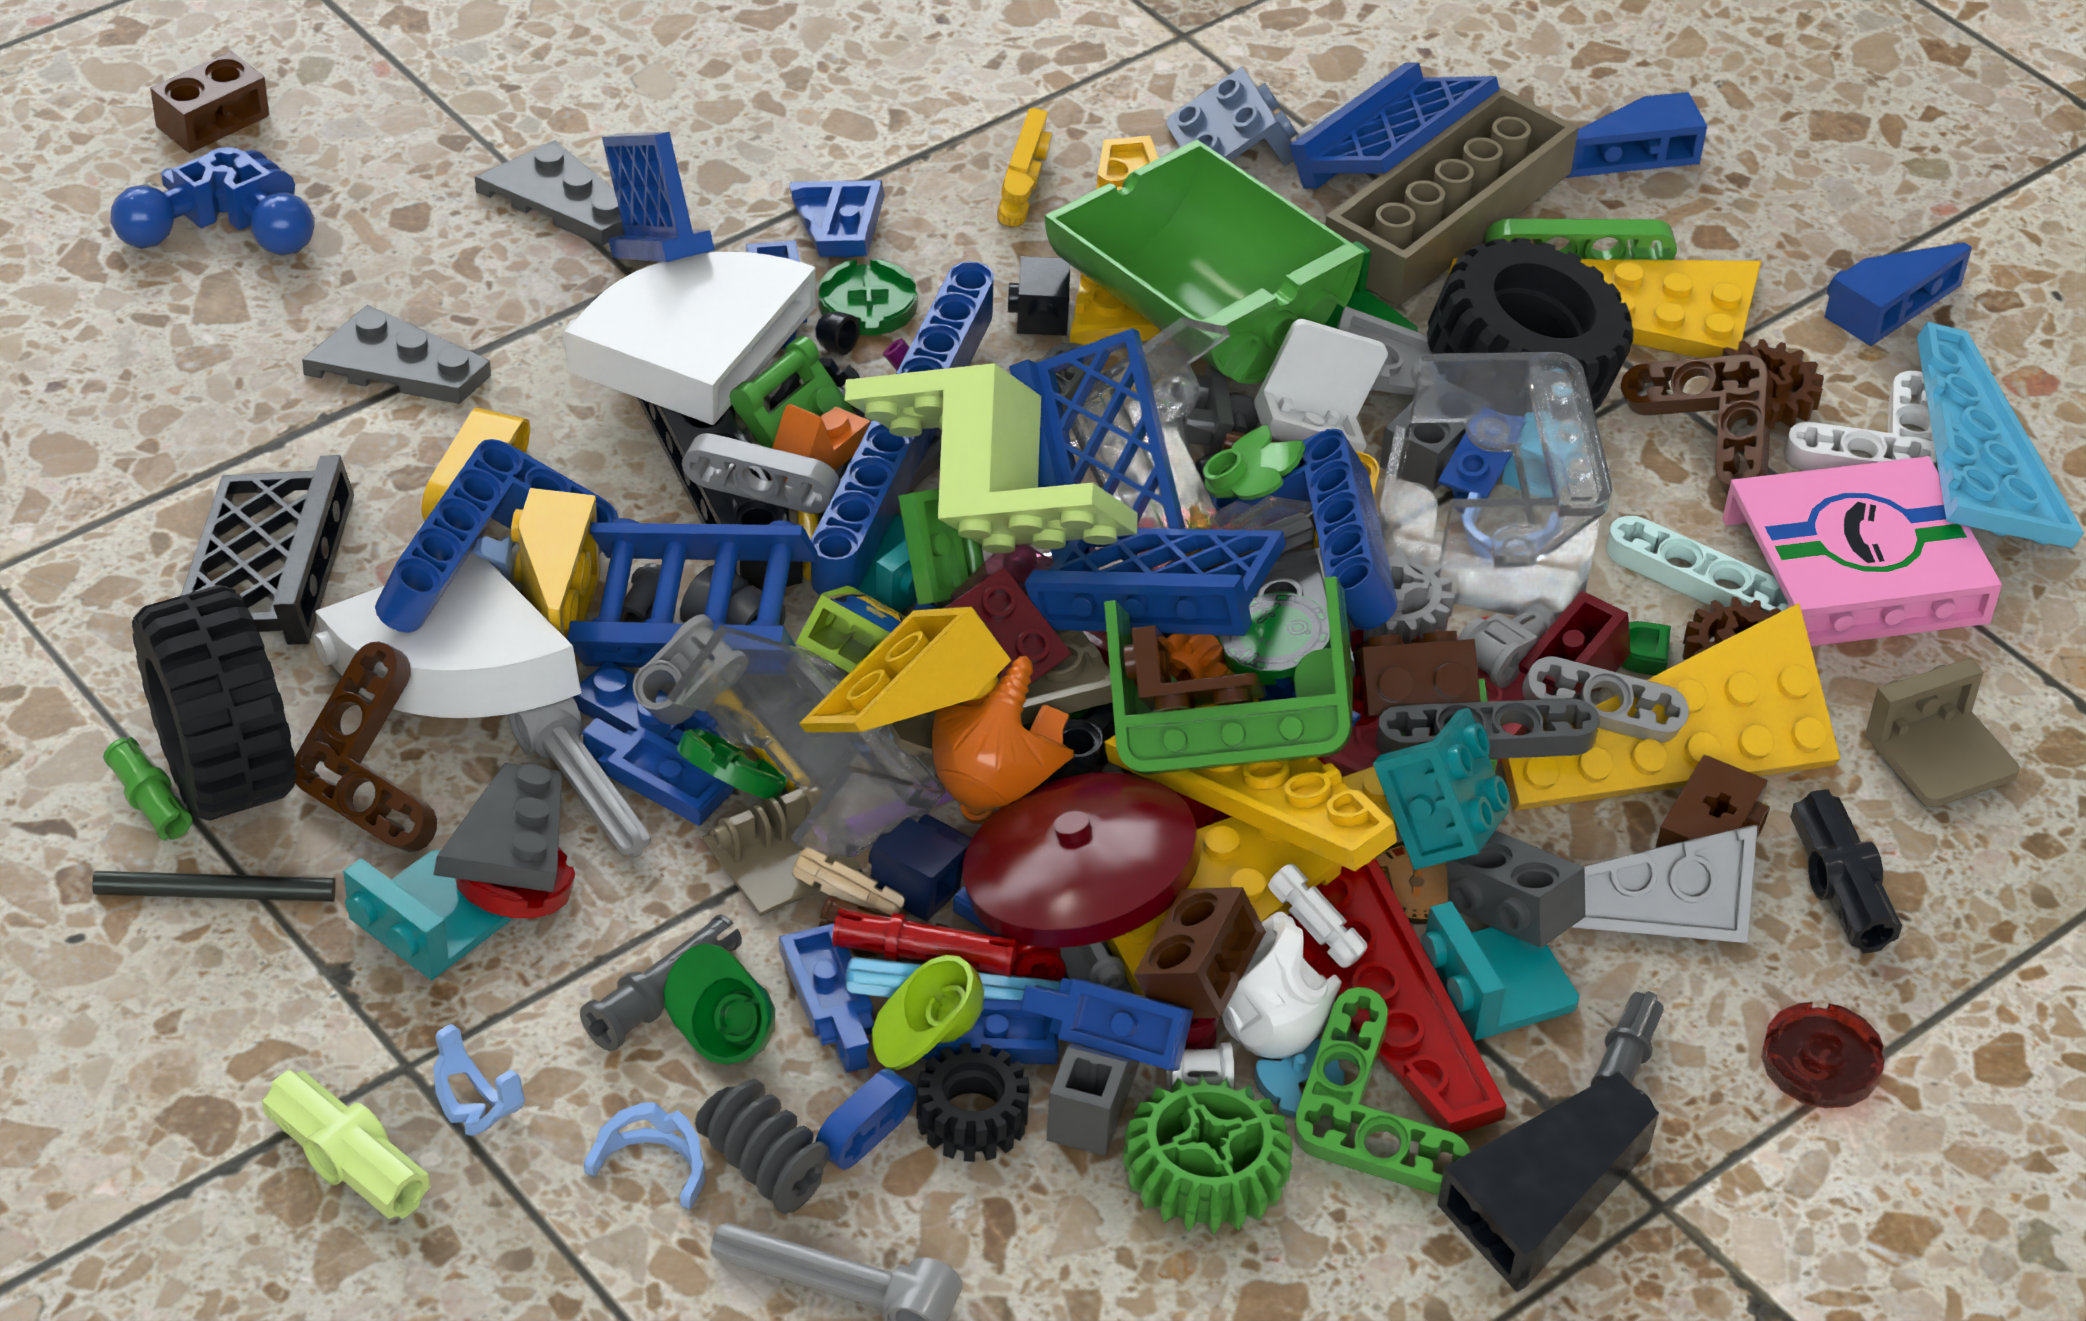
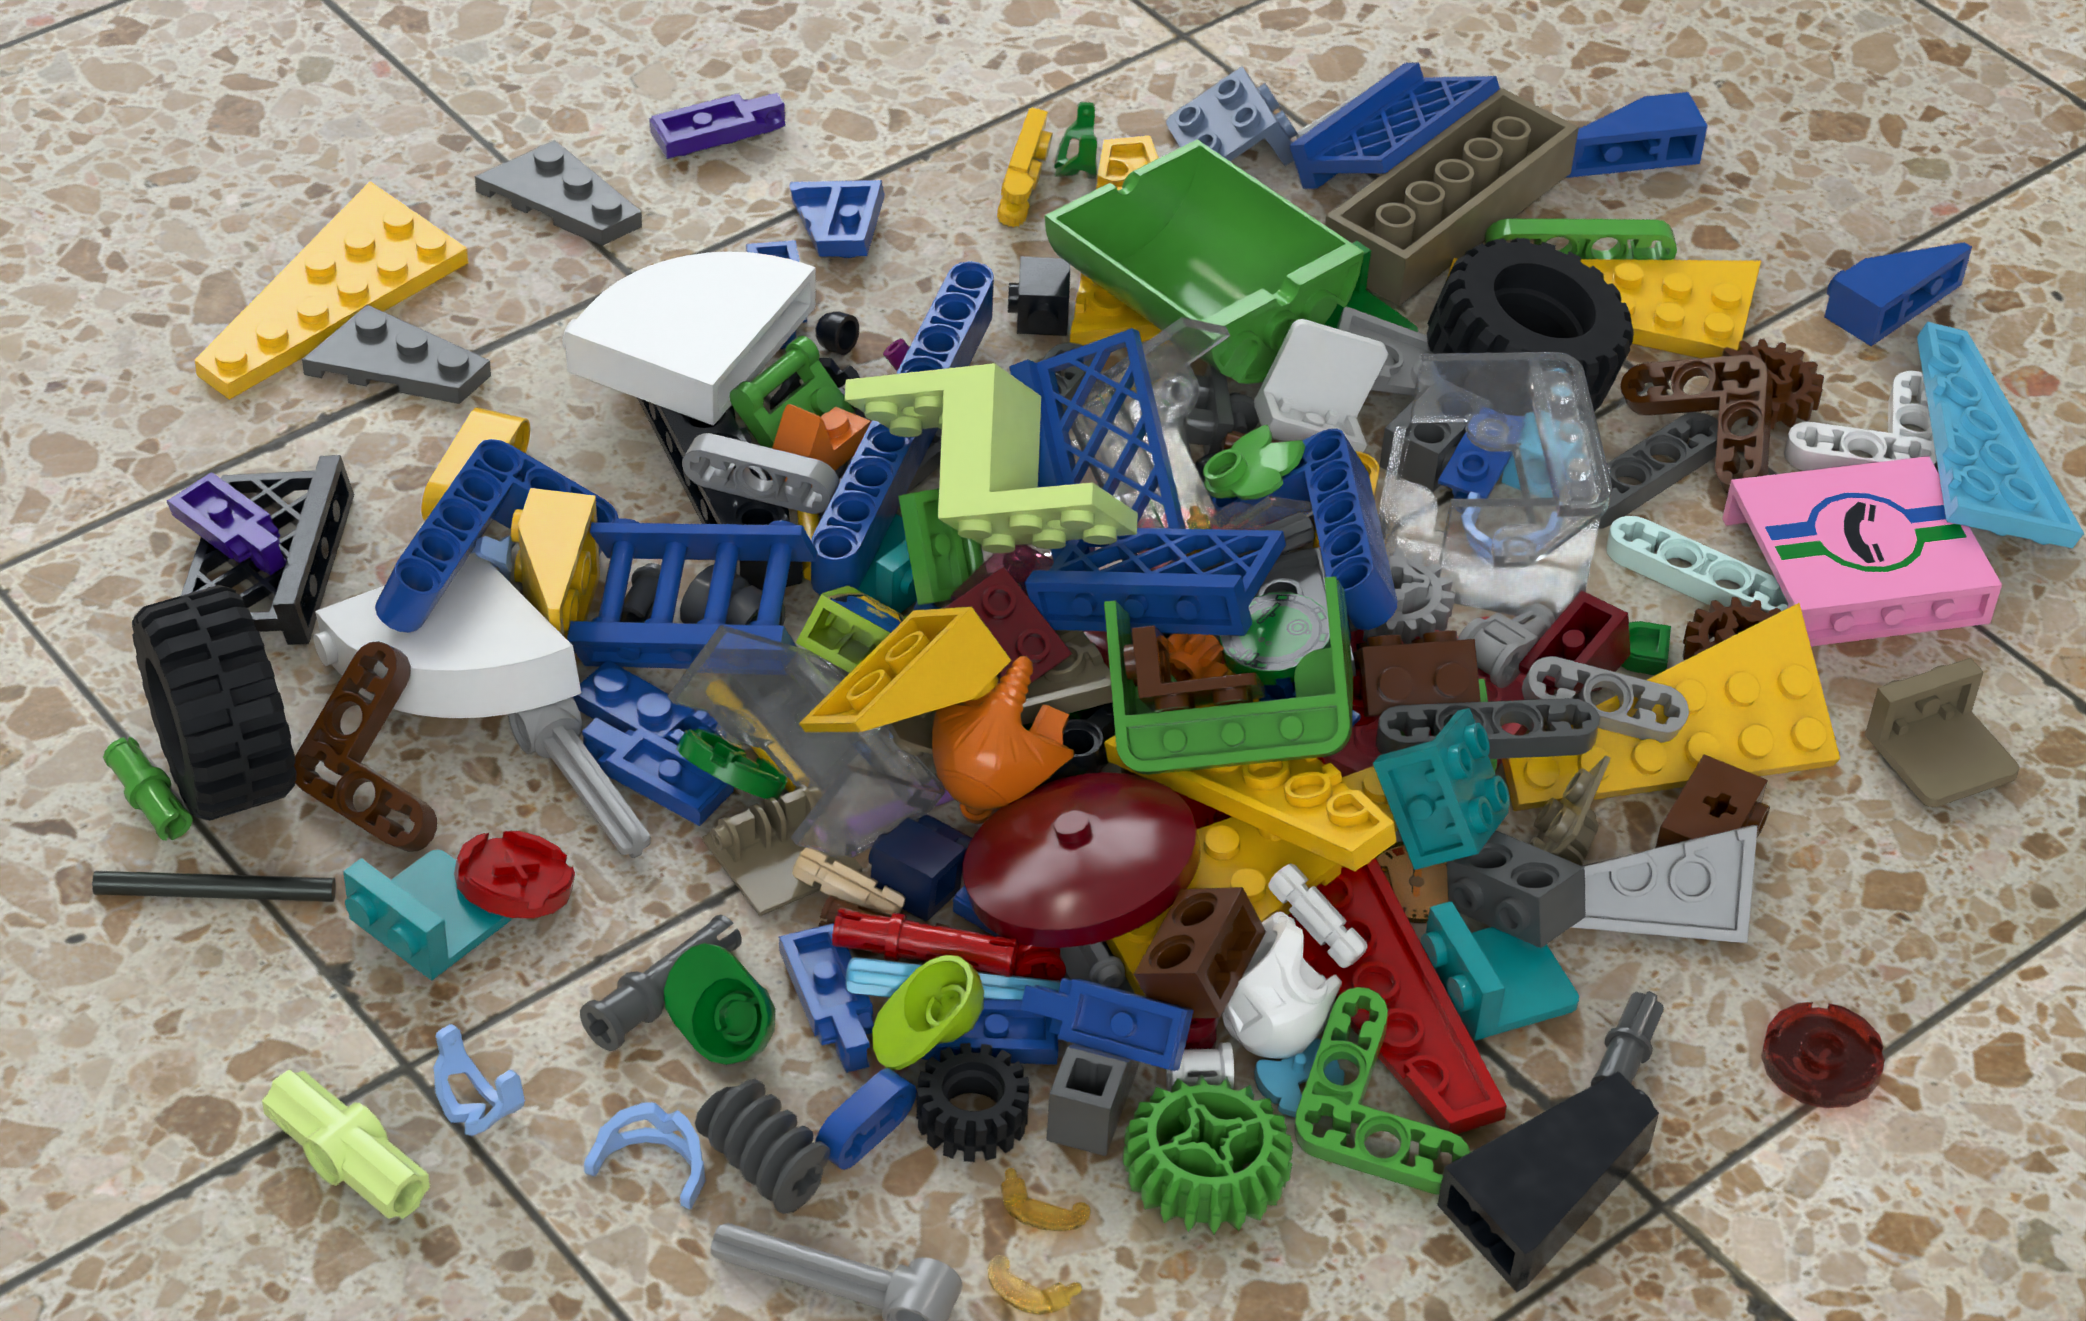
blue piece [110,147,315,256] -> none
reddish brown brick [150,51,270,154] -> none
dark grey wing [433,763,562,892] -> none
blue fence [602,132,715,262] -> none
light grey piece [633,614,745,725] -> none
green tile [818,259,918,336] -> none
black piece [1790,789,1902,953] -> none
none -> dark purple hinge [167,472,287,575]
none -> yellow wing [195,181,468,400]
none -> dark purple hinge [649,93,786,159]
none -> clear yellow piece [987,1255,1082,1315]
none -> clear yellow piece [1000,1168,1091,1231]
none -> green helmet [1054,102,1097,179]
none -> dark tan hinge [1528,755,1611,866]
none -> dark grey beam [1569,412,1718,529]

